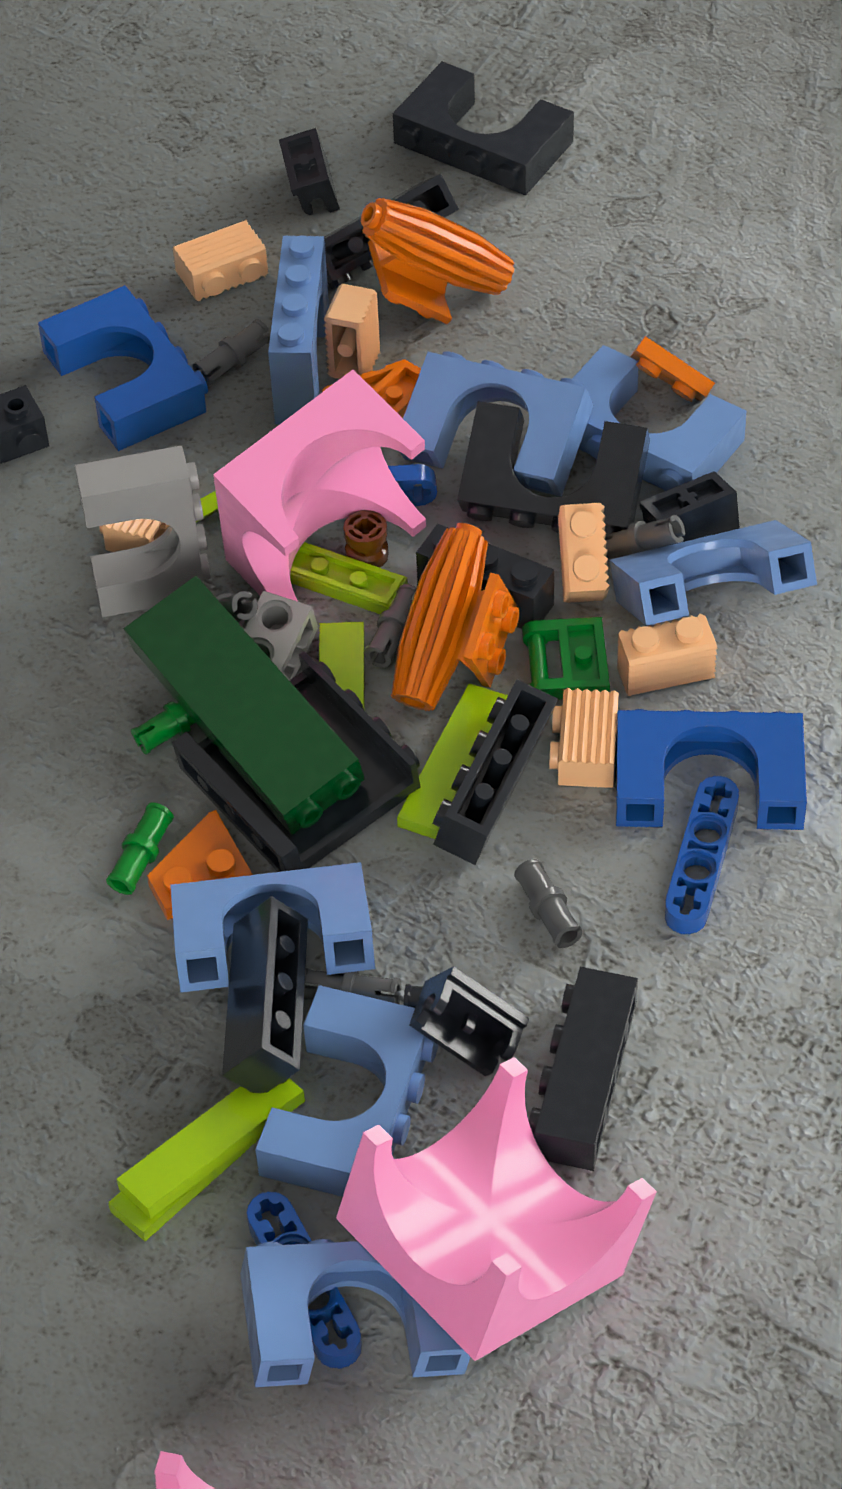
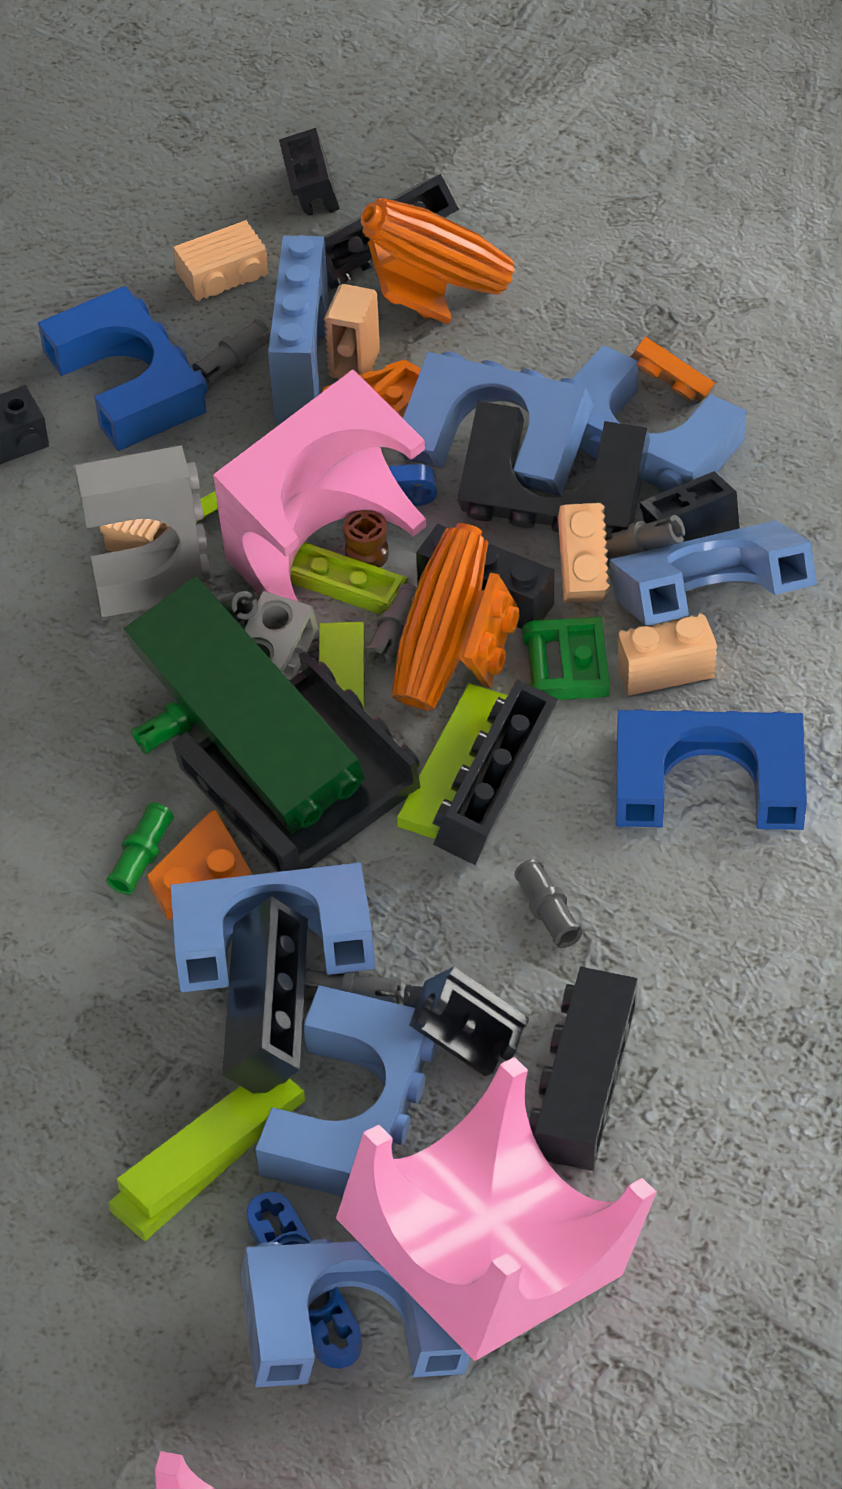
black arch [392,61,574,195] -> none
light nougat brick [549,688,619,788] -> none
blue beam [665,776,739,934] -> none

